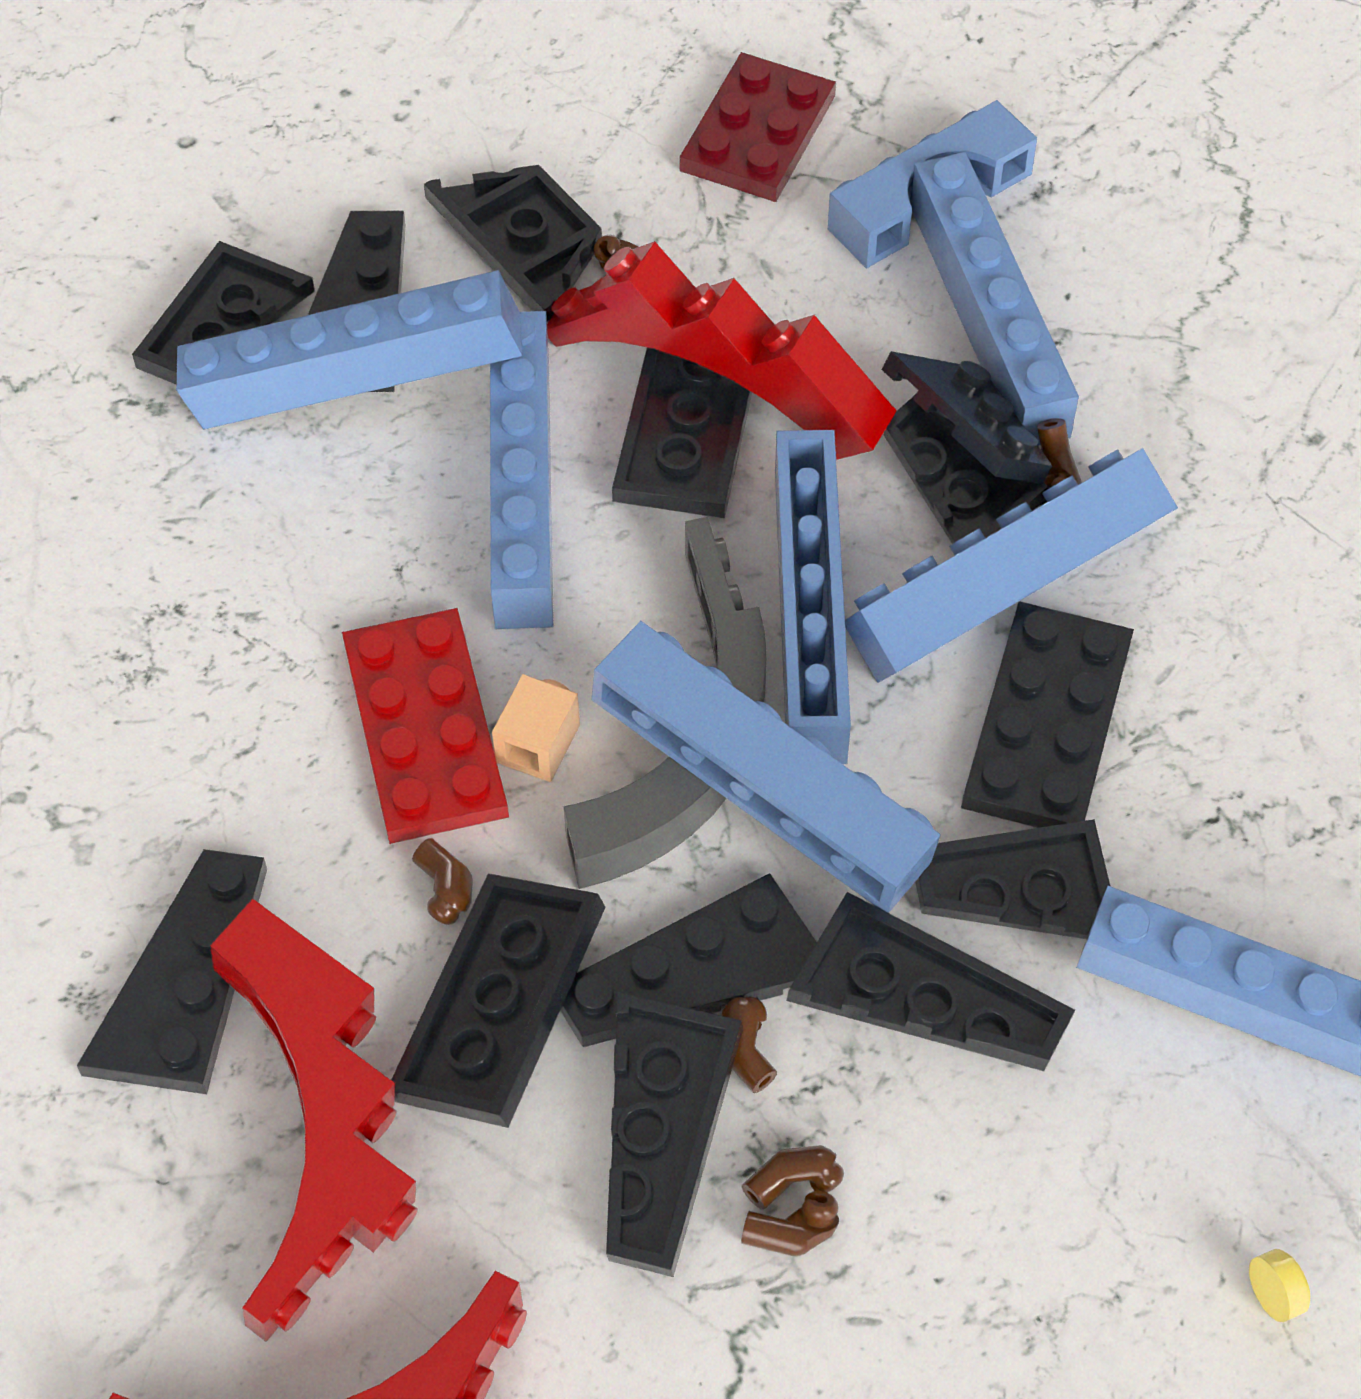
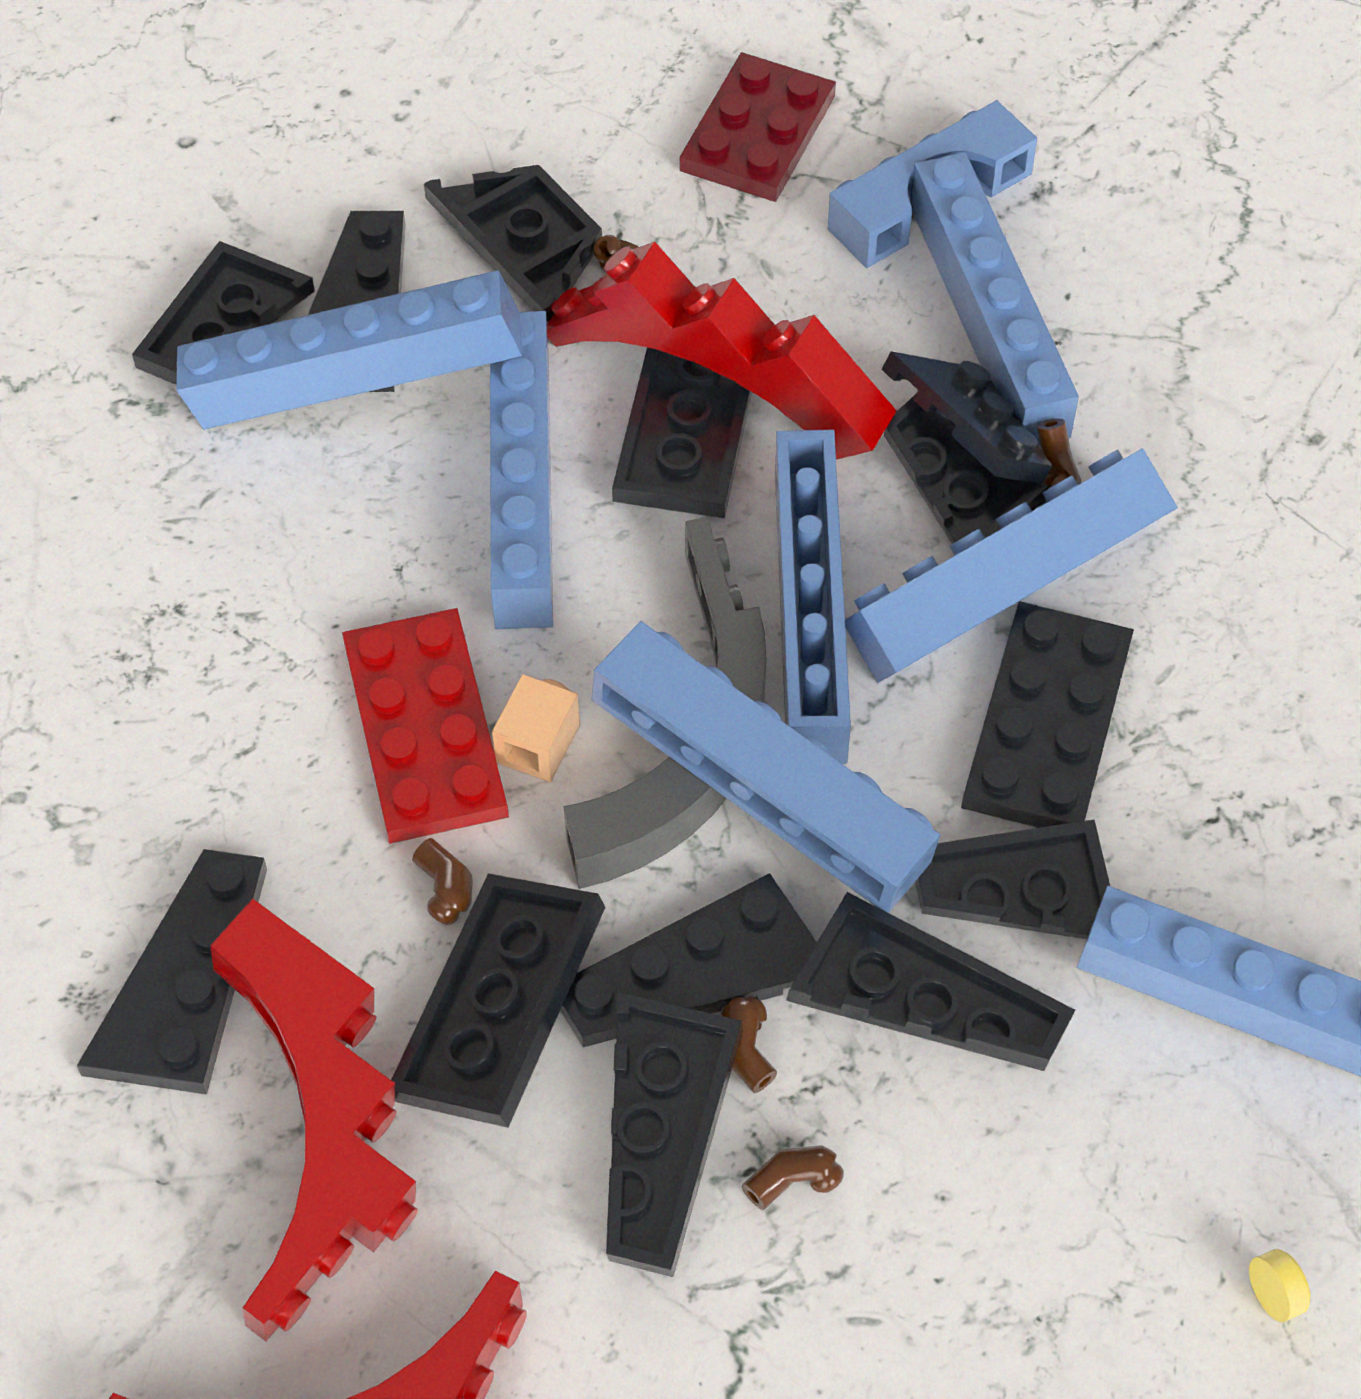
reddish brown arm [741,1190,839,1256] -> none

